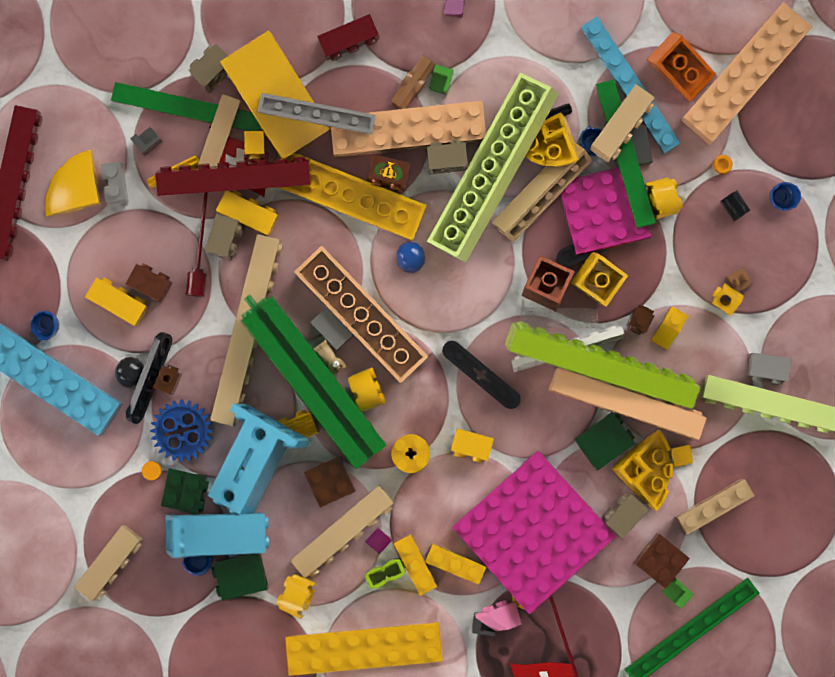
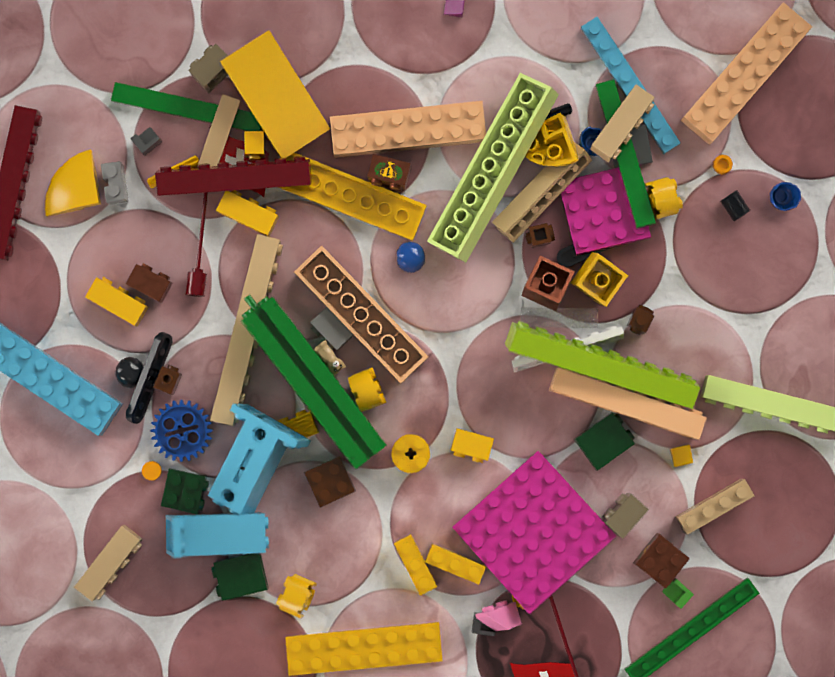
blue hair [30,311,60,340] -> none
blue hair [182,555,213,576] -> none
dark tan brick [205,214,244,261] -> none
light grey plate [258,93,376,135] -> none
tan brick [290,485,394,578] -> none
dark red brick [317,14,379,61] -> none
magenta slope [365,527,392,554] -> none
lime brick [365,558,406,589] -> none
medium nougat piece [390,55,436,109] -> none
dark tan brick [427,140,468,175] -> none
bright green panel [429,64,454,95] -> none
black piece [442,341,521,409] -> none
yellow brick [611,430,673,511] -> none
orange slope [646,32,717,102] -> none
yellow slope [650,306,689,350] -> none
yellow brick [712,283,744,316] -> none
medium nougat tile [726,267,753,292] -> none
light grey brick [747,353,791,385] -> none
none -> reddish brown brick [525,223,555,248]

